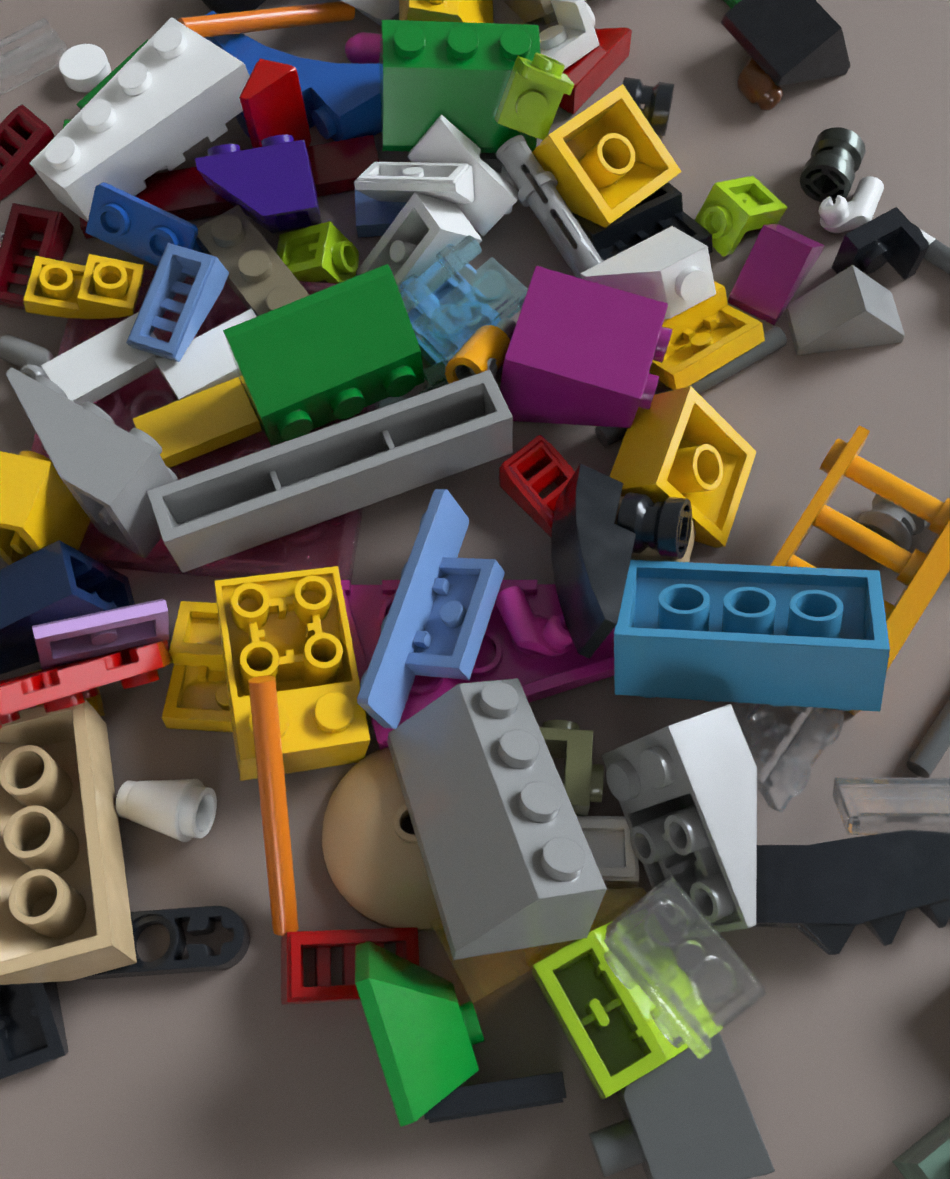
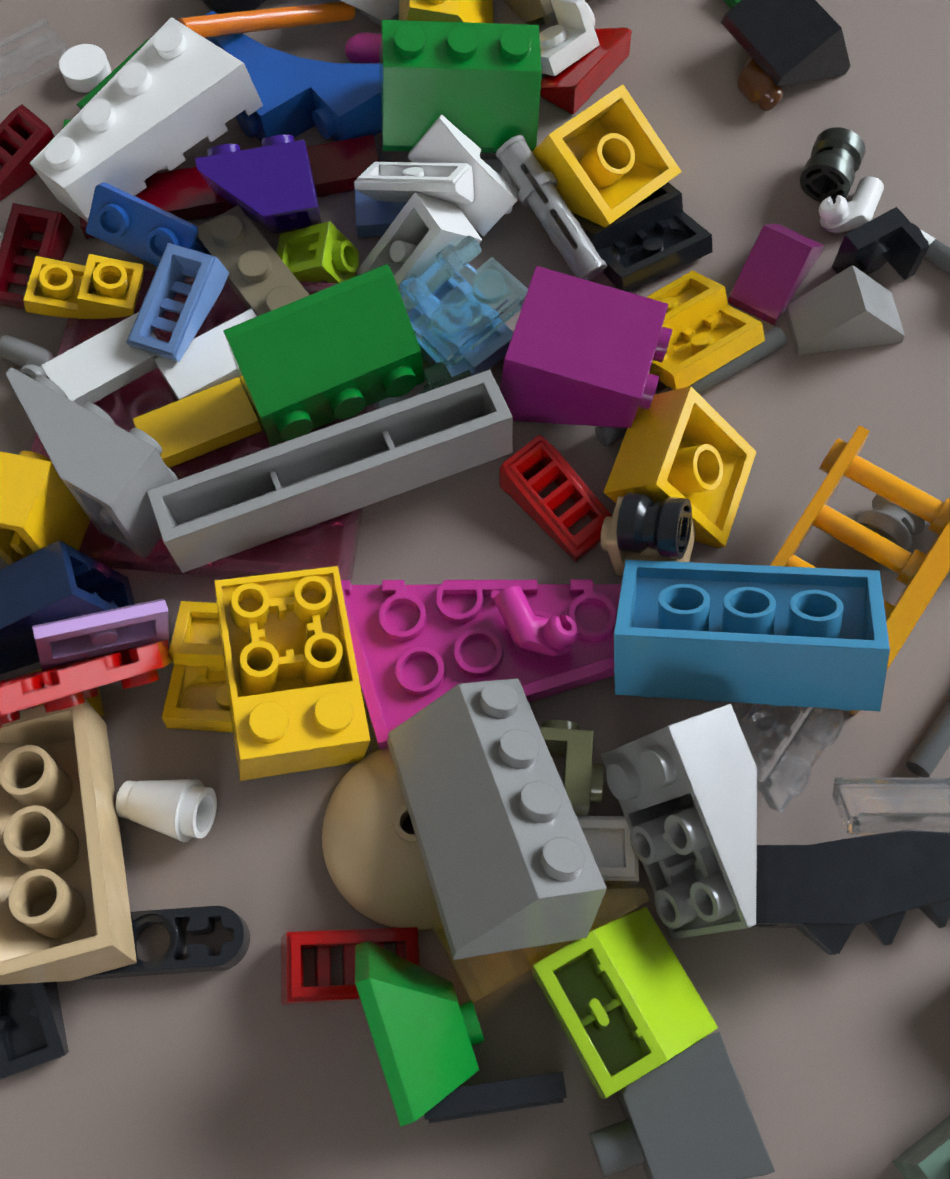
red slope [239,59,312,148] -> none
orange bar [248,676,299,936] -> none
medium blue bracket [357,489,505,729] -> none
light orange piece [445,317,516,384] -> none
lime bracket [495,53,574,140] -> none
black slope [551,463,636,659] -> none
white slope [581,226,716,319] -> none
clear bracket [604,874,766,1059] -> none
black wheel [623,77,675,136] -> none
lime bracket [695,175,788,256] -> none

